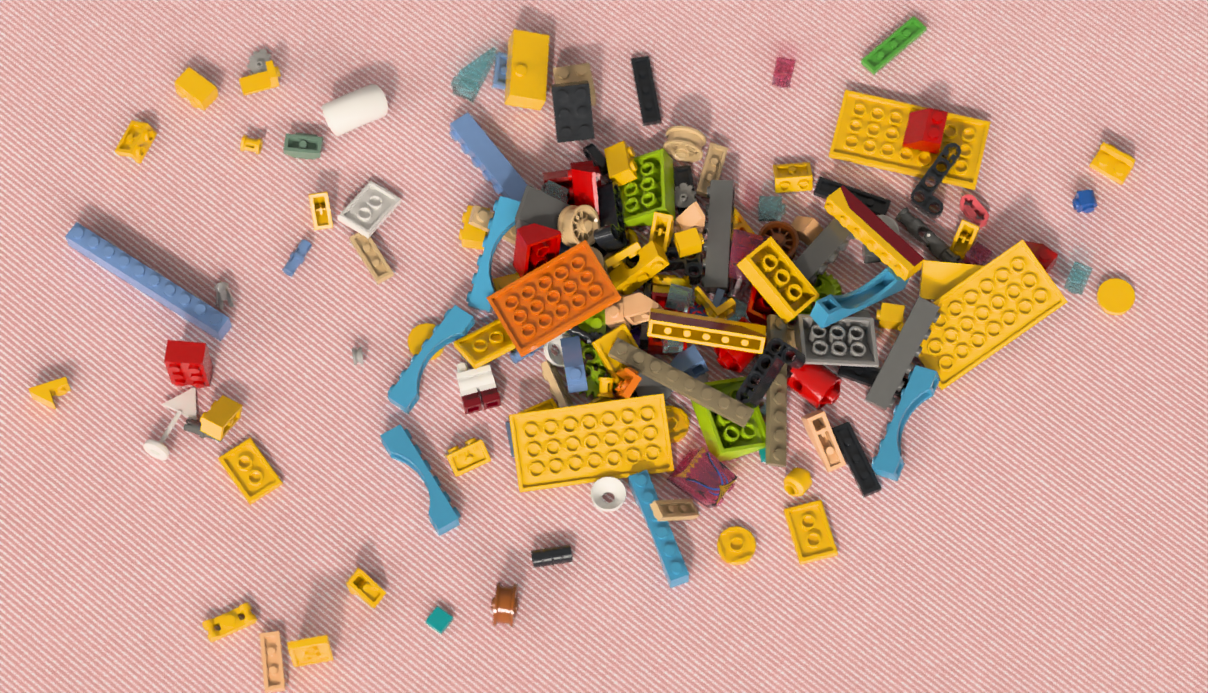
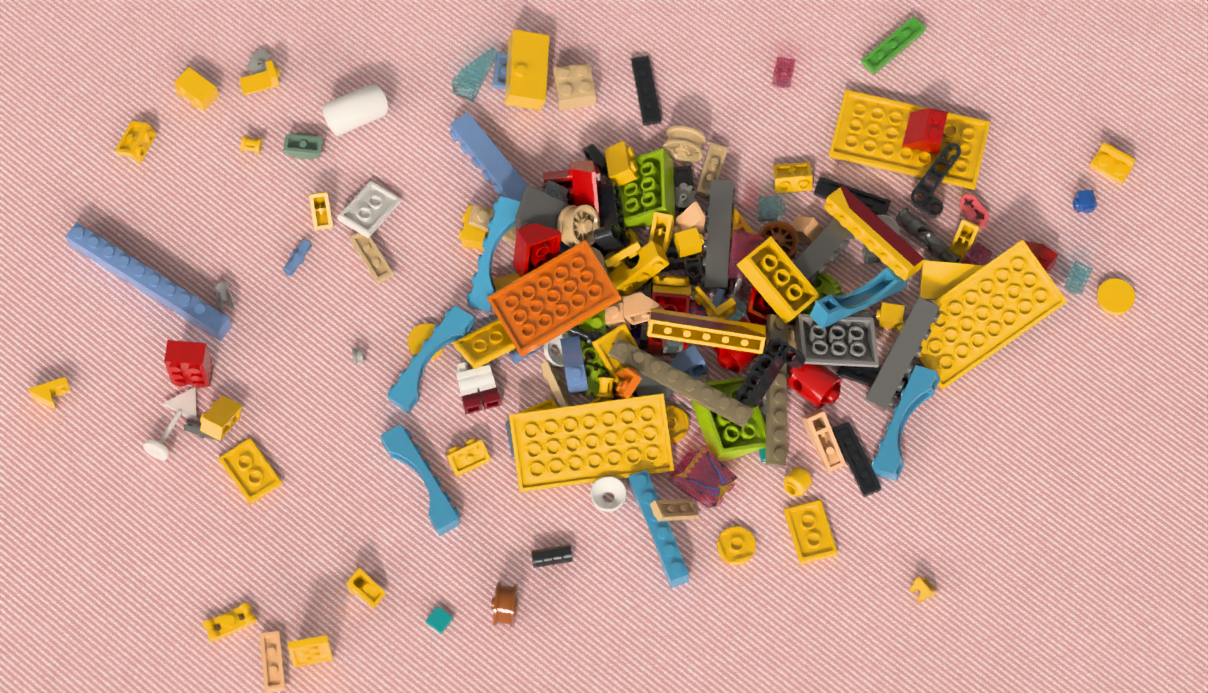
black brick [551,81,595,143] -> none
clear light blue brick [665,283,696,313] -> none
none -> yellow tile [909,577,937,602]

